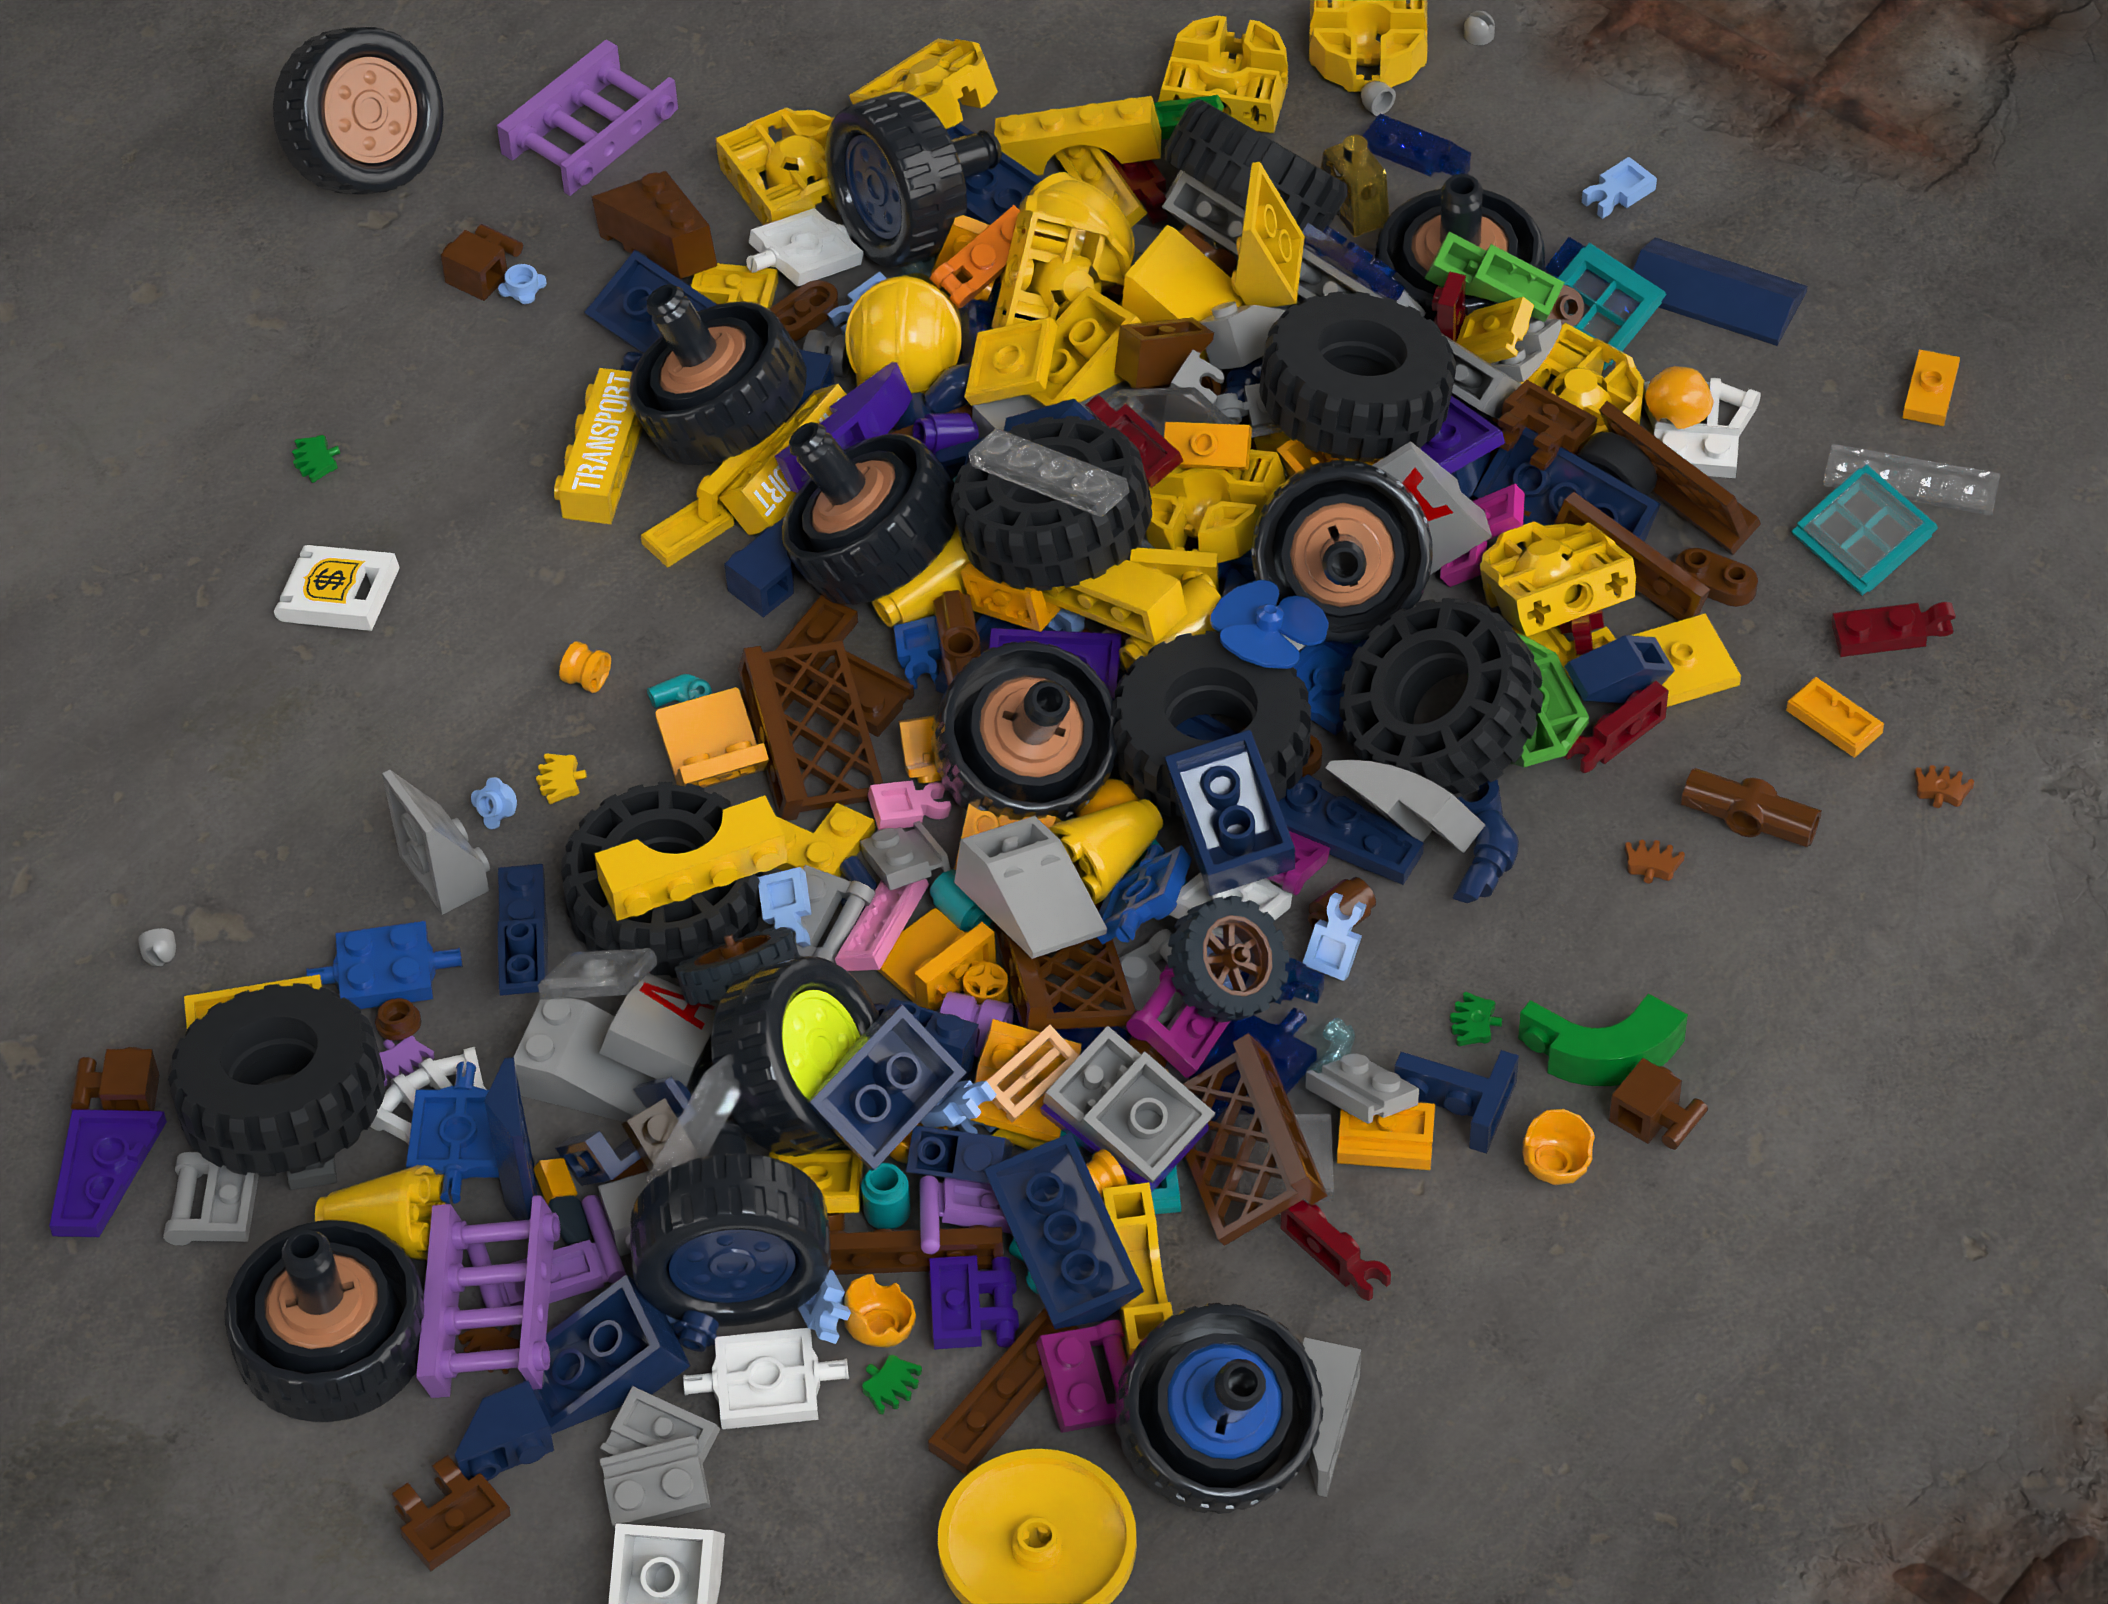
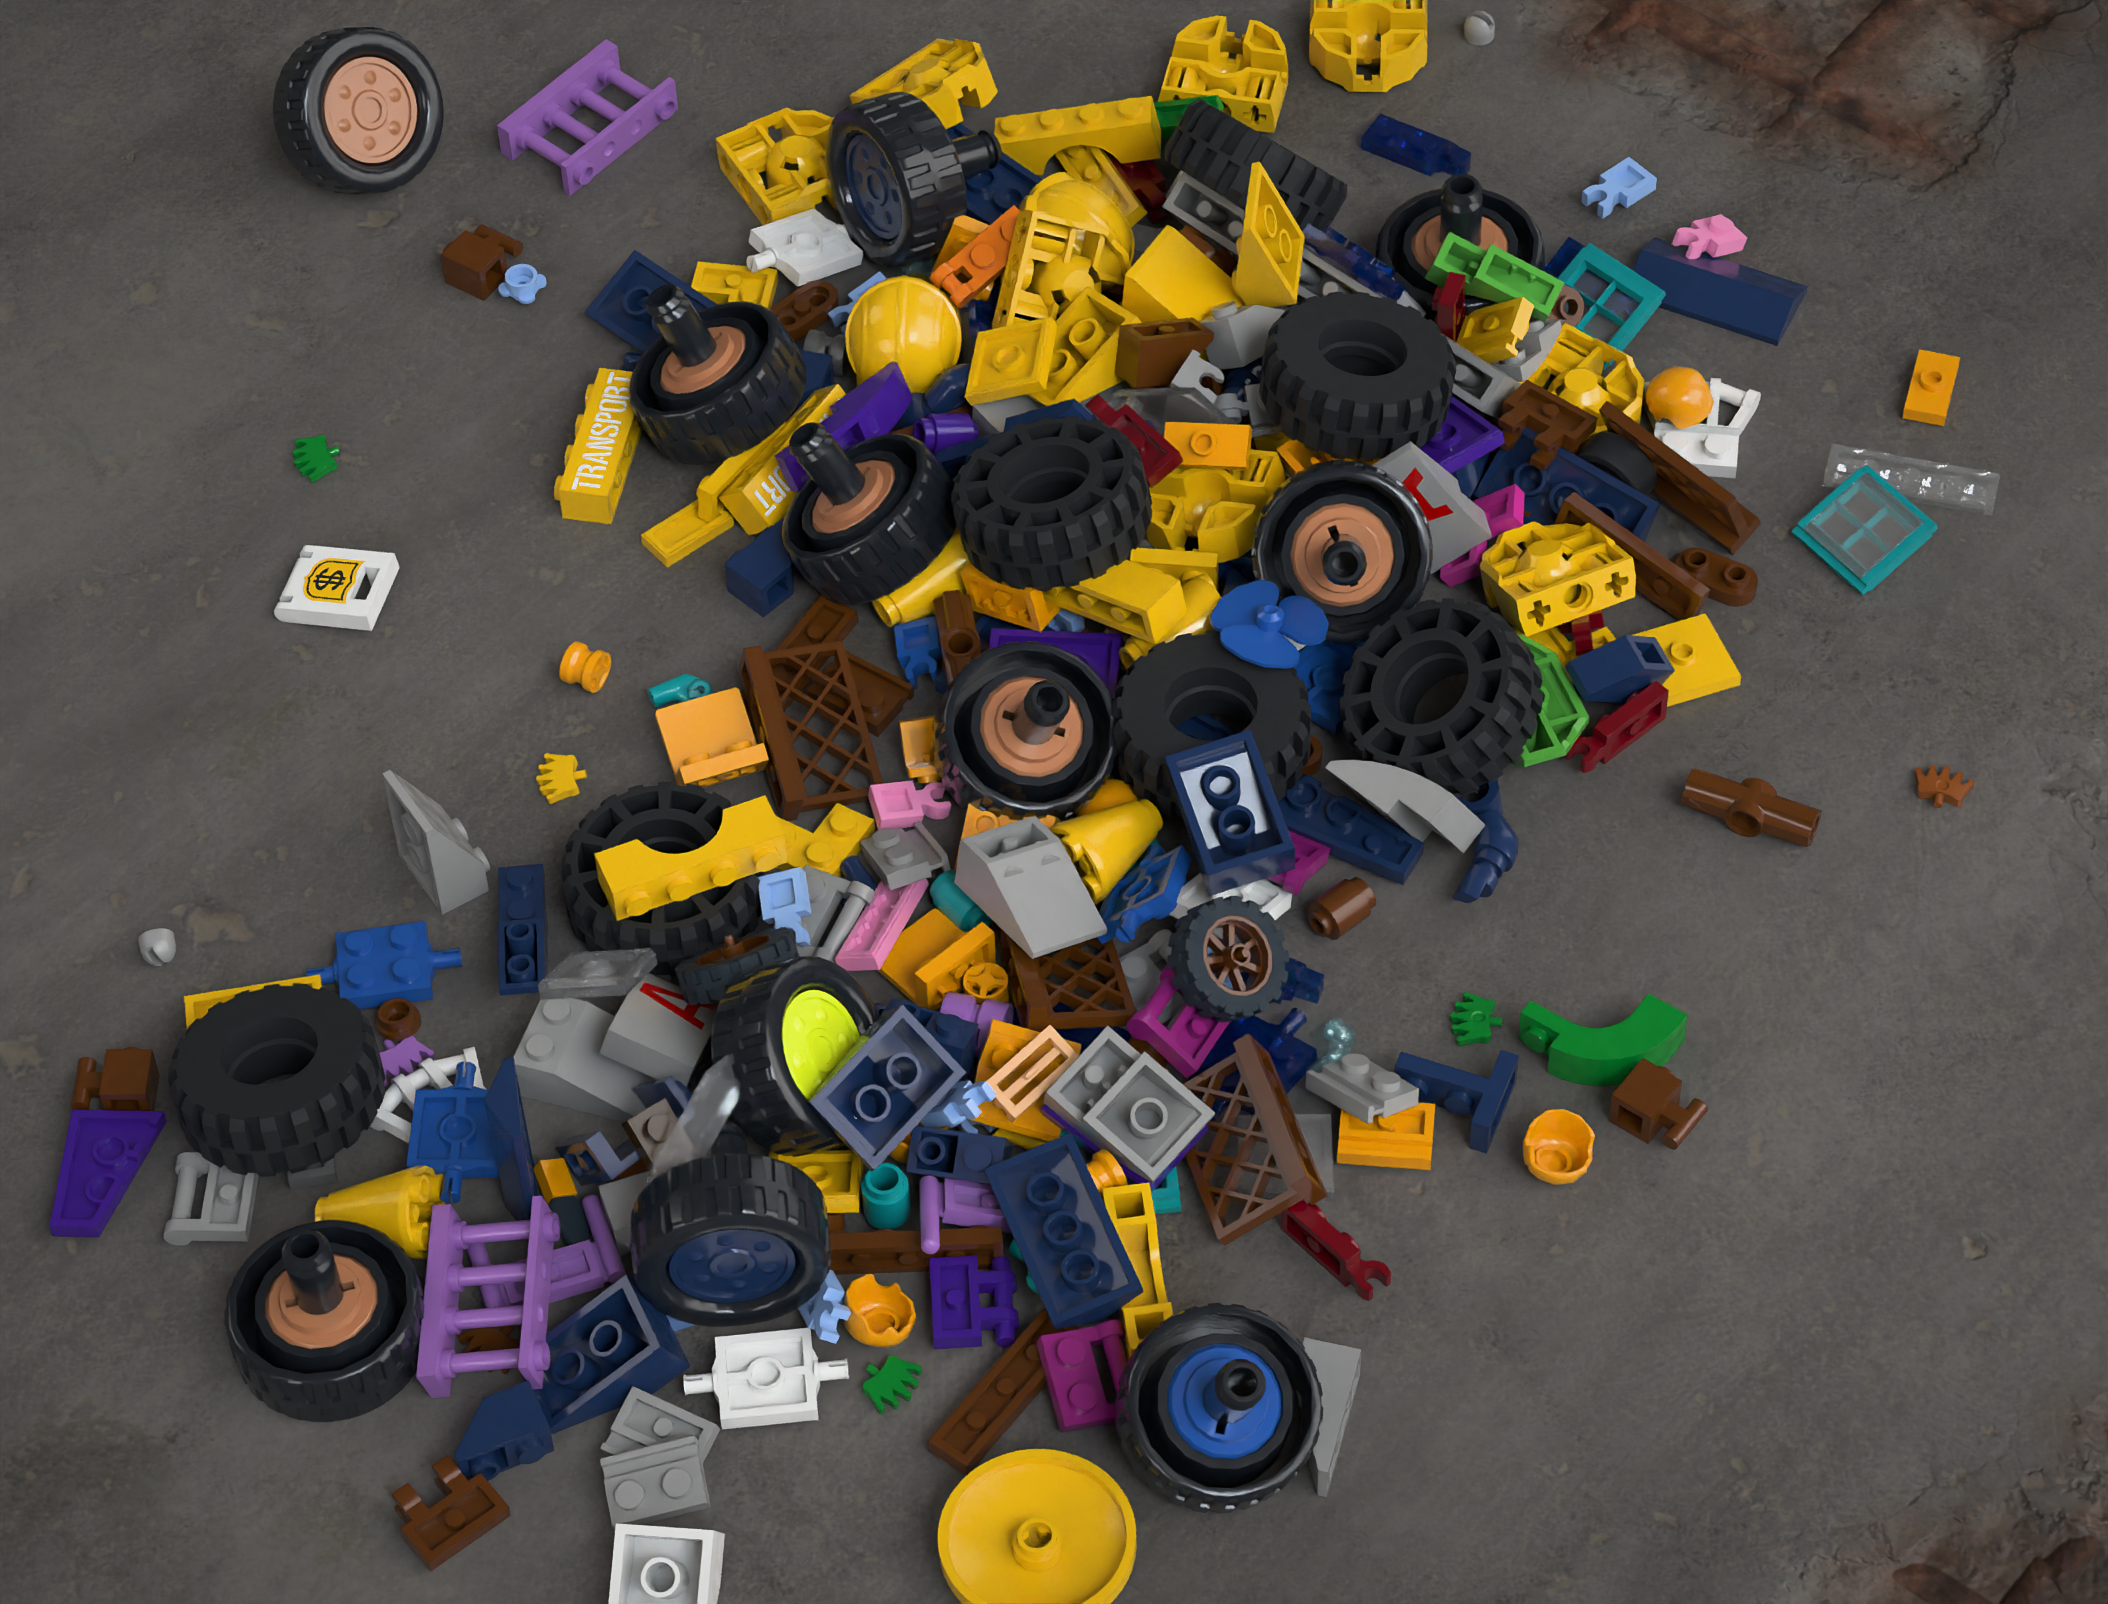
light blue plate [471,777,517,829] -> none
reddish brown wedge [591,171,718,279] -> none
dark blue plate [674,1310,719,1352] -> none
clear plate [968,428,1130,517] -> none
light blue plate [1302,893,1367,981] -> none
clear yellow torso [1321,135,1389,238] -> none
light grey hinge [1361,81,1396,116] -> none
dark orange piece [1625,840,1685,884] -> none
light orange plate [1786,677,1884,758] -> none
dark red plate [1832,602,1956,657] -> none
none -> bright pink plate [1672,214,1747,259]

